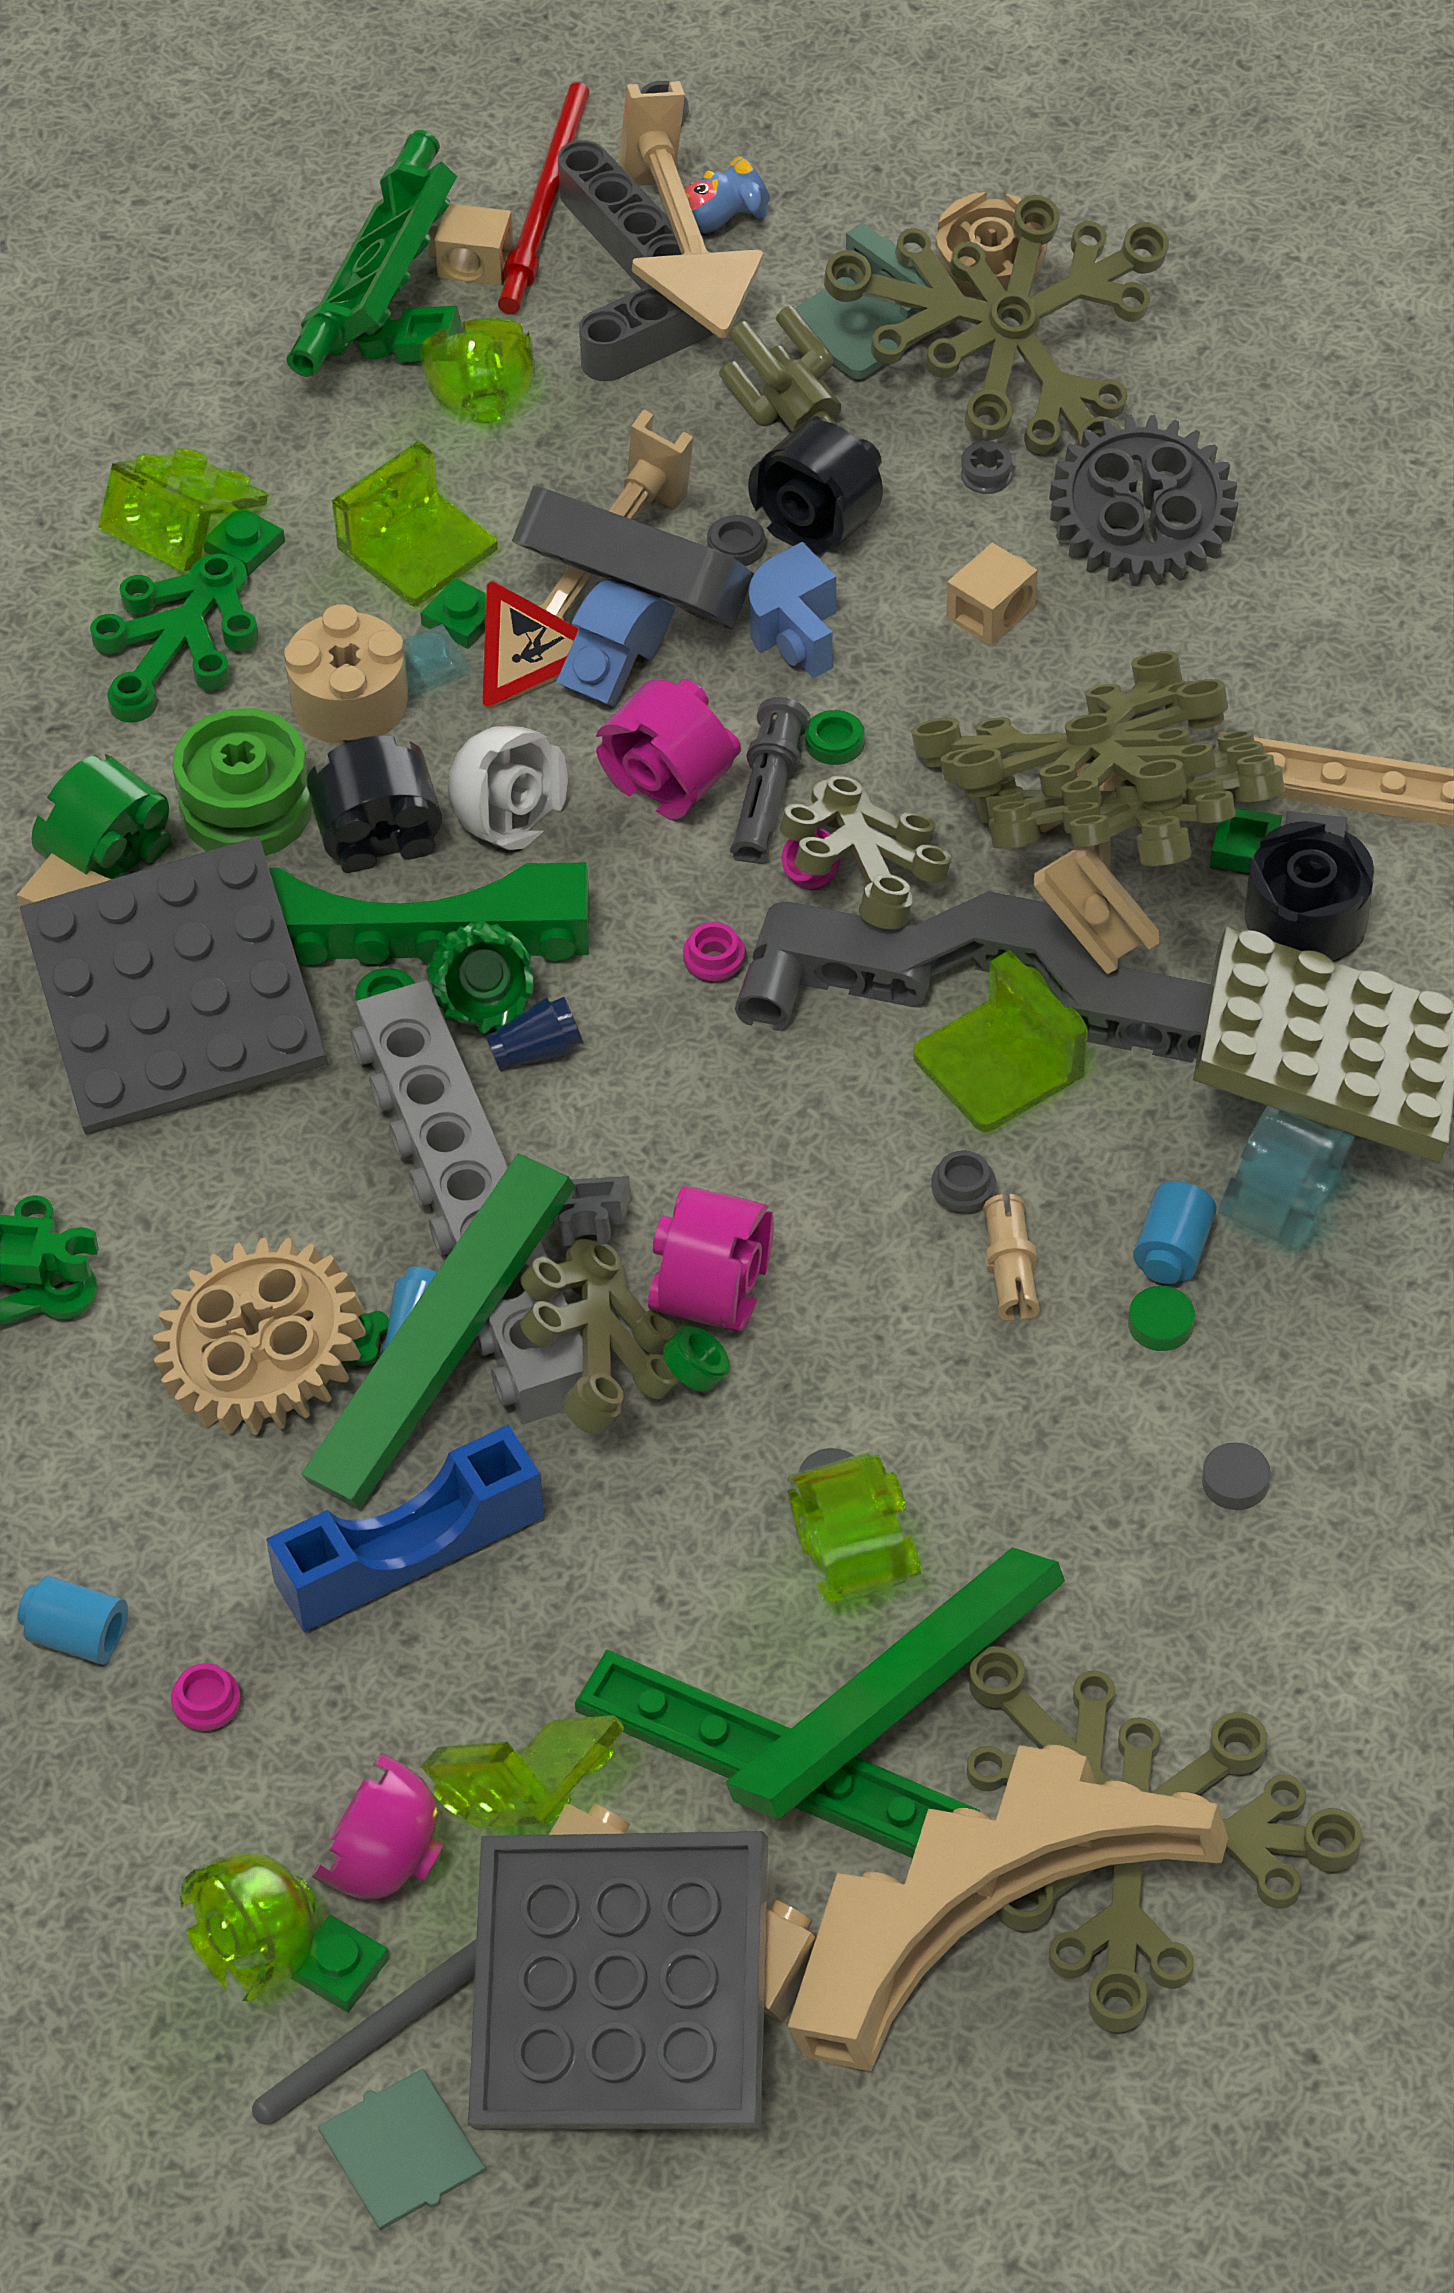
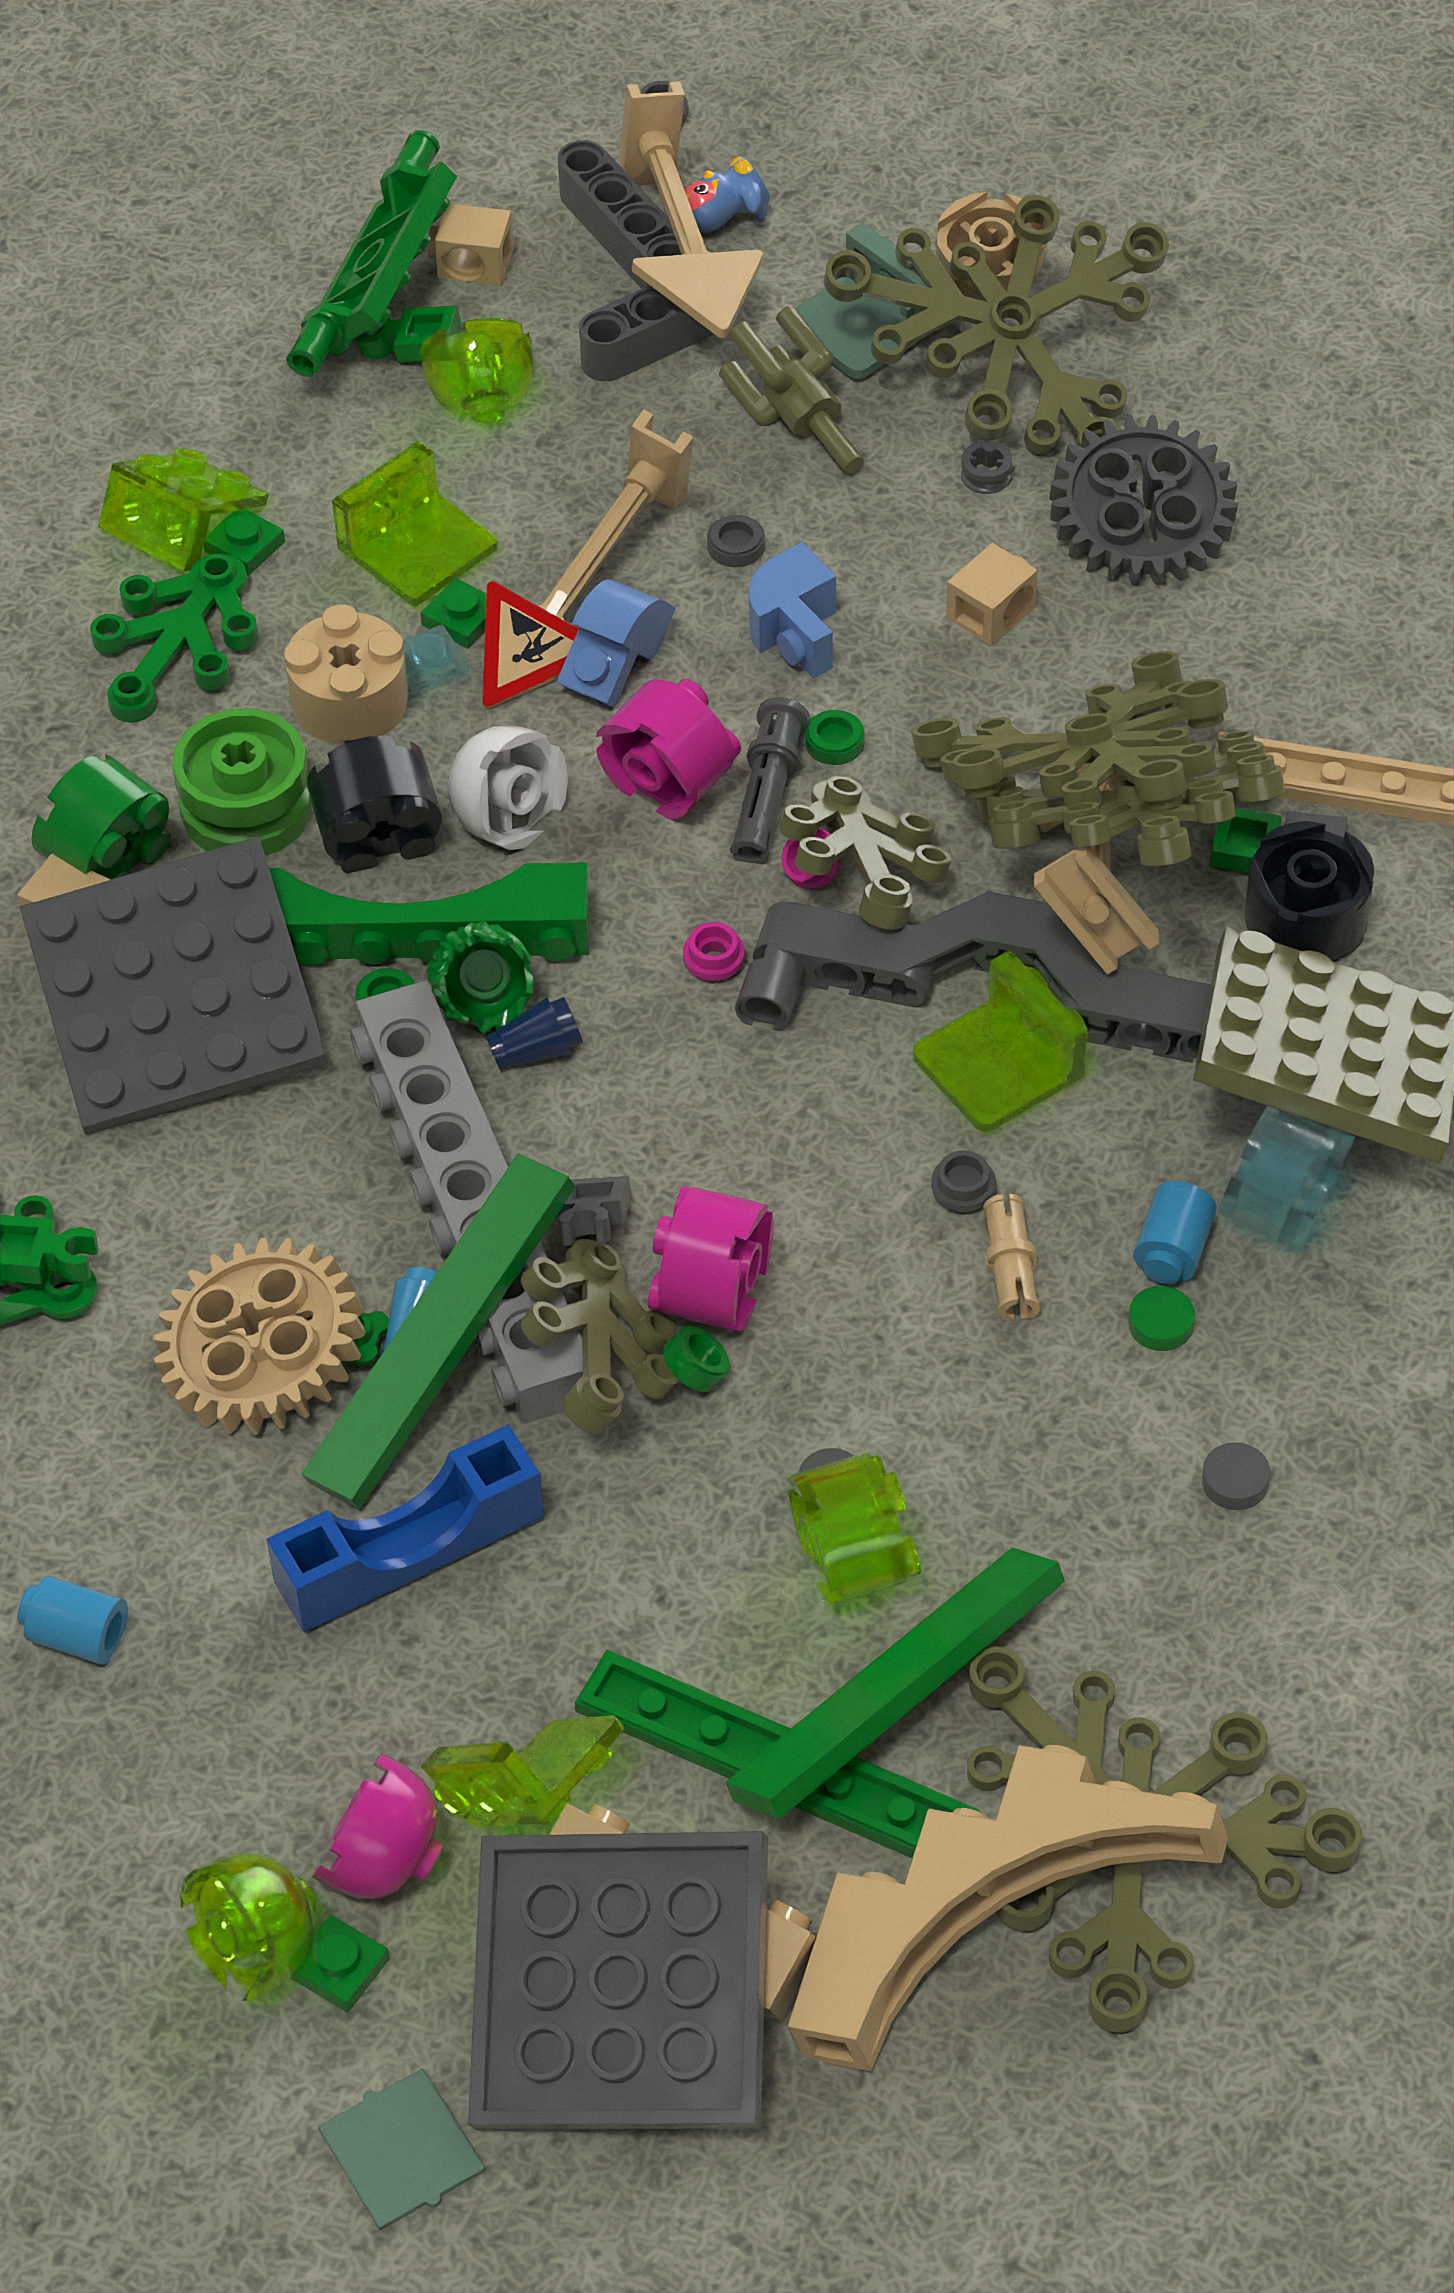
dark pink plate [171,1663,241,1731] -> none
dark grey piece [252,1939,476,2125] -> none
red bar [498,82,589,314] -> none
dark grey beam [512,486,754,629] -> none
black brick [748,416,883,555] -> none

